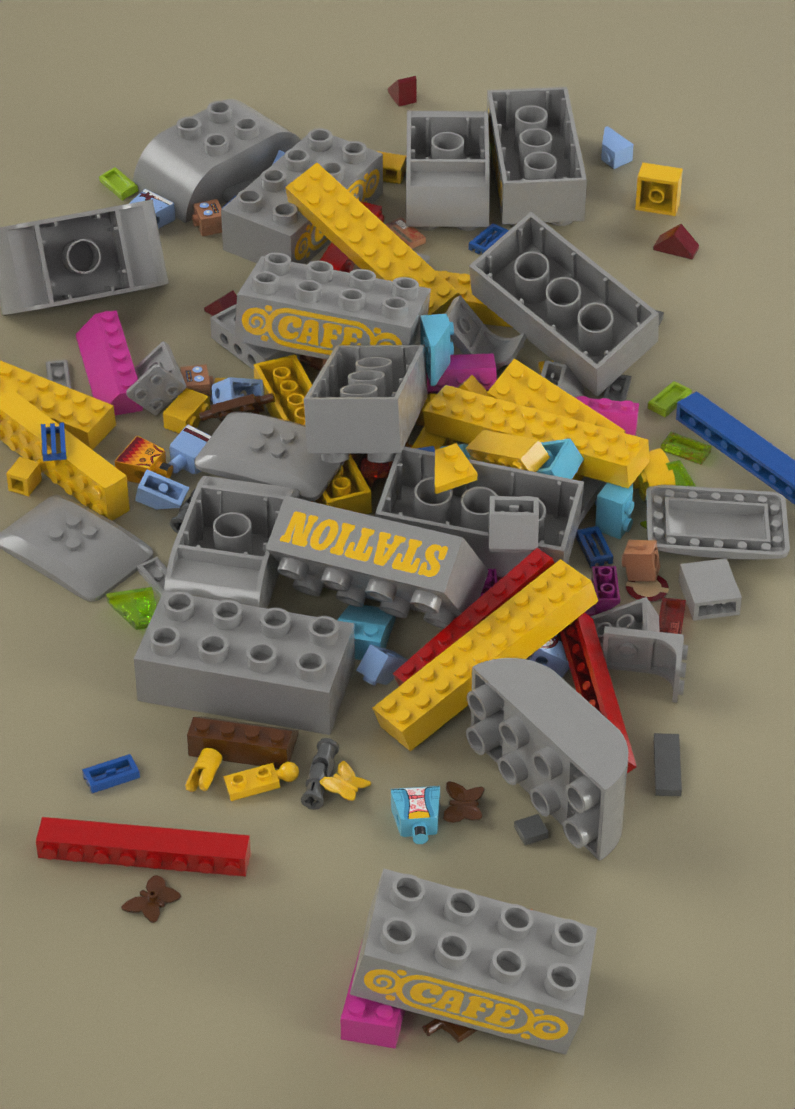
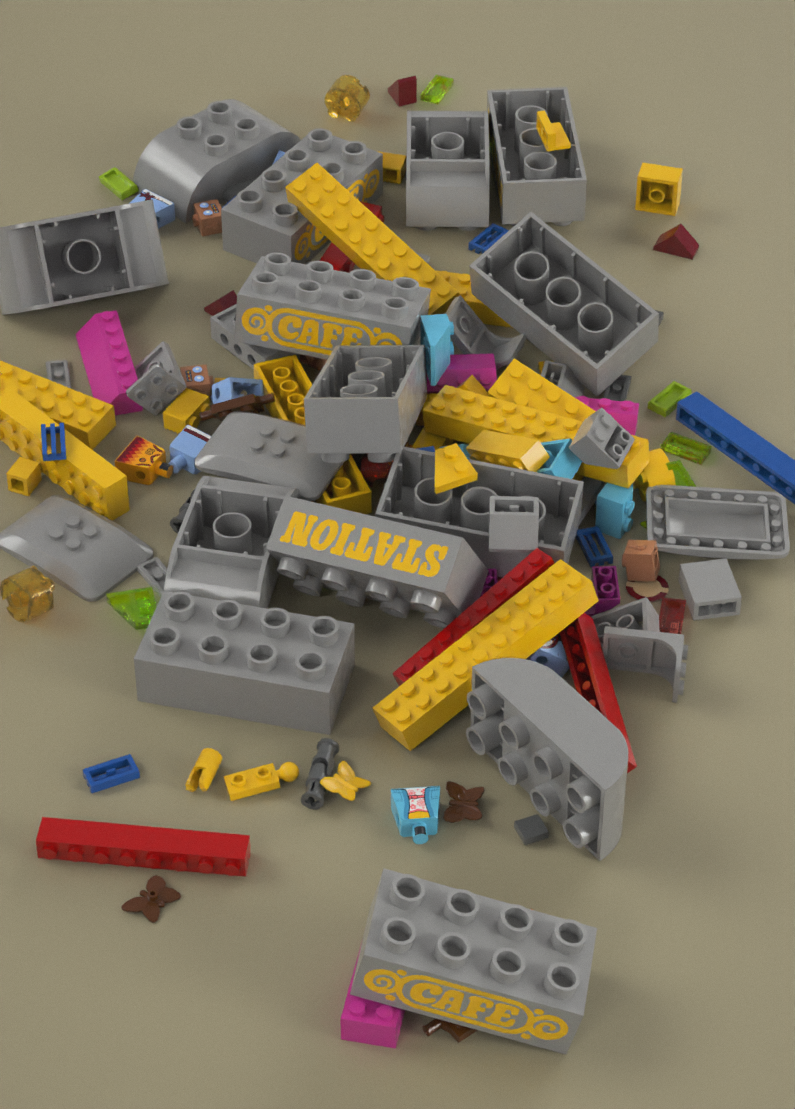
light blue slope [135,470,189,510] -> none
reddish brown slope [187,716,299,769] -> none
medium azure slope [337,605,396,660] -> none
light blue slope [356,644,408,686] -> none
nougat tile [385,217,426,249] -> none
light blue slope [601,126,634,169] -> none
dark grey tile [653,733,682,796] -> none
none -> clear yellow brick [0,565,55,622]
none -> clear yellow brick [324,75,370,122]
none -> clear neon green tile [421,75,454,104]
none -> yellow panel [536,110,571,151]
none -> light grey slope [569,408,635,469]

